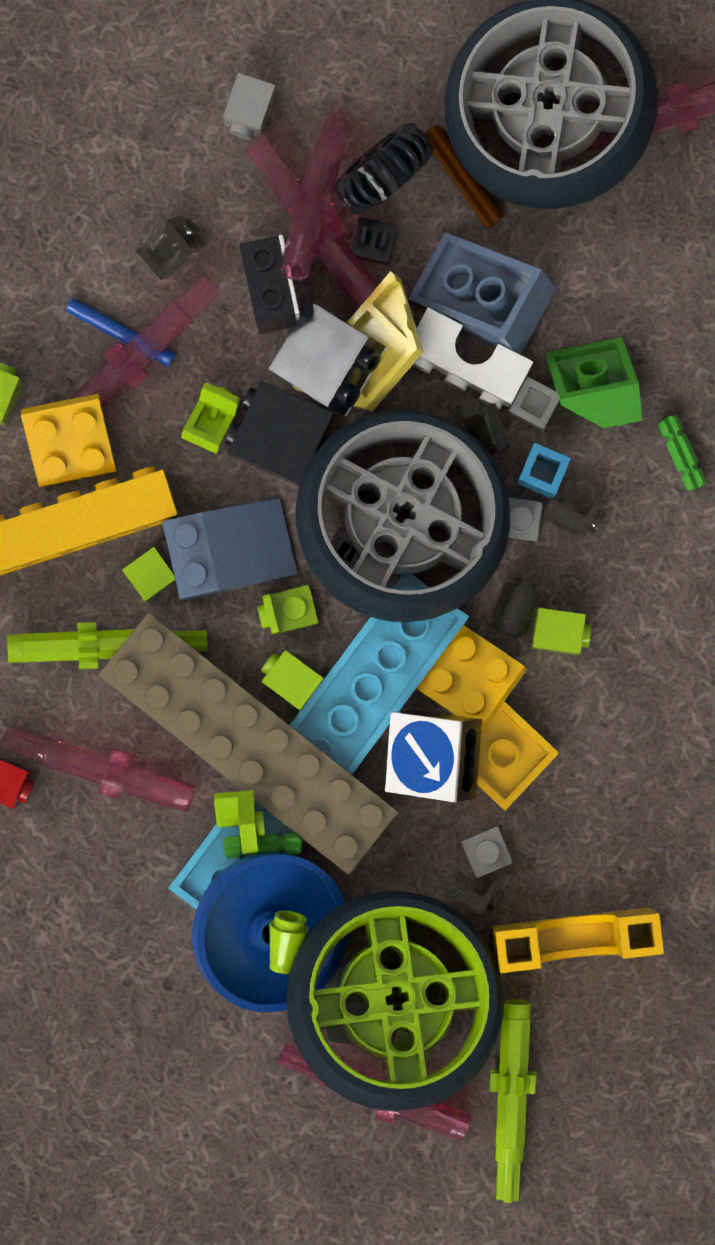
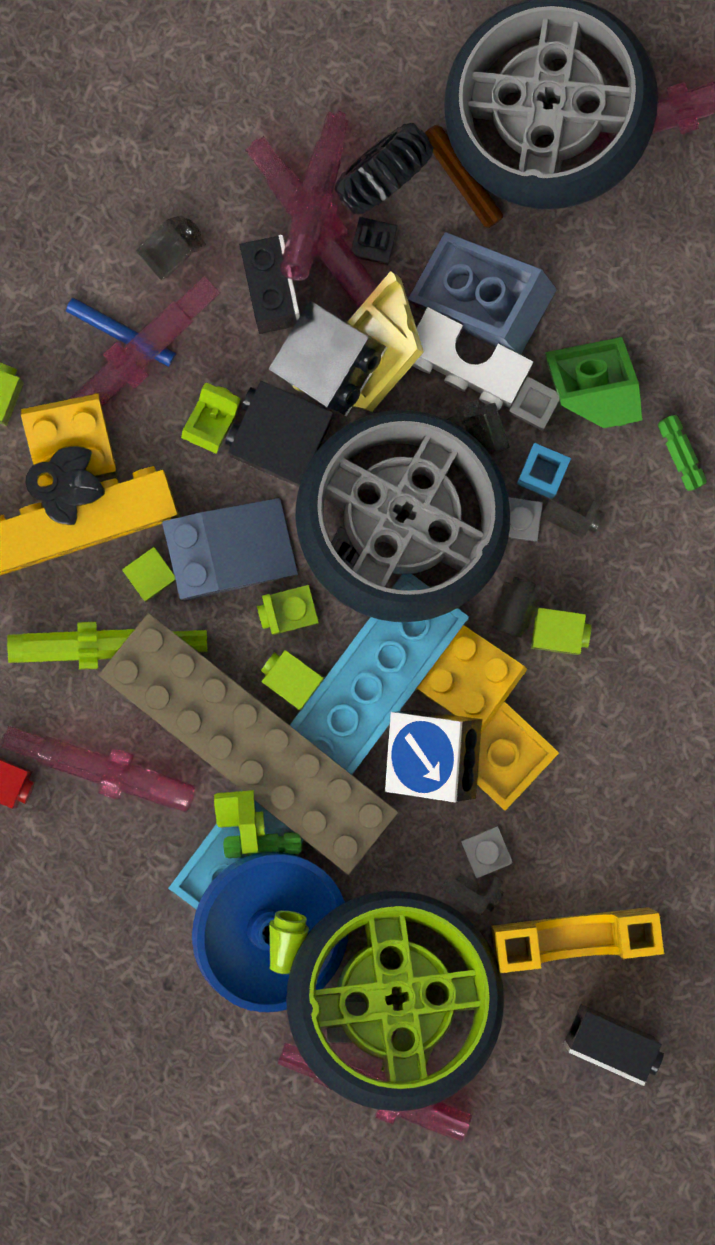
light grey brick [223,73,277,140] -> none
lime piece [489,999,537,1203] -> none
none -> black plate [25,446,105,525]
none -> black piece [563,1004,664,1086]

